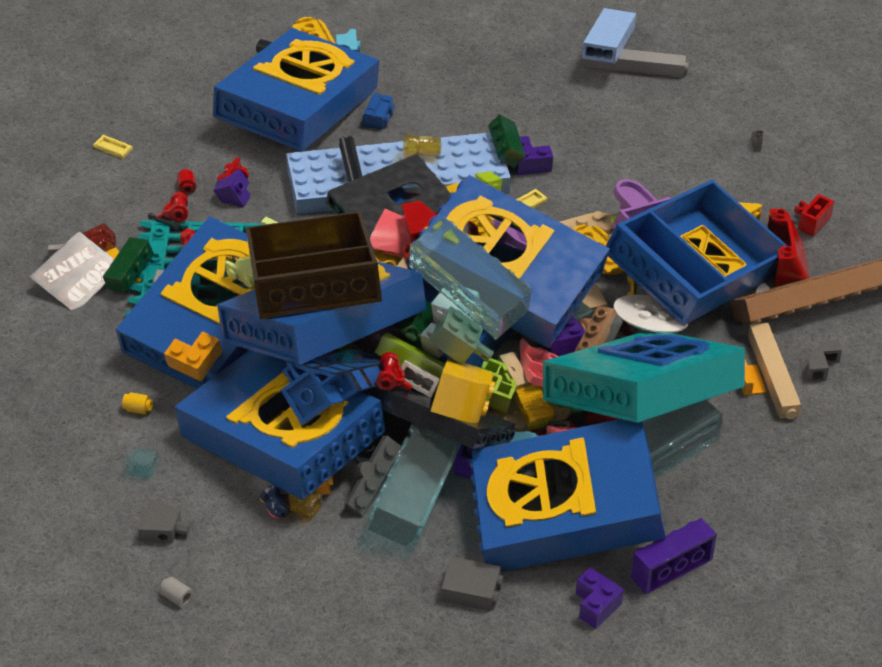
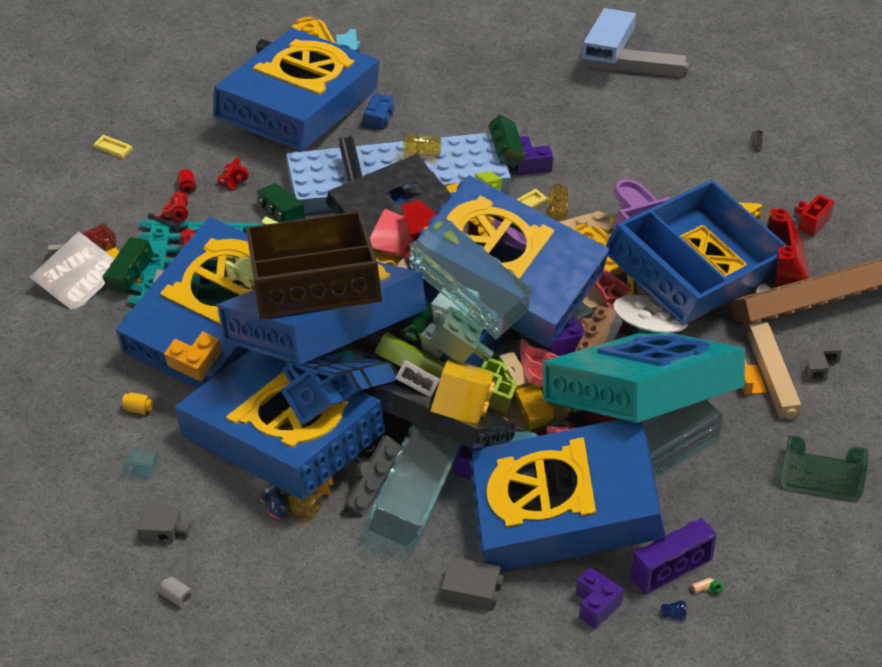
dark purple brick [213,169,251,207] -> none
red piece [376,352,412,392] -> none
none -> dark green brick [257,183,306,222]
none -> clear yellow plant [545,184,569,222]
none -> coral slope [594,268,631,308]
none -> clear blue piece [661,600,687,621]
none -> arm [691,578,724,595]
none -> clear green windscreen [781,435,868,501]

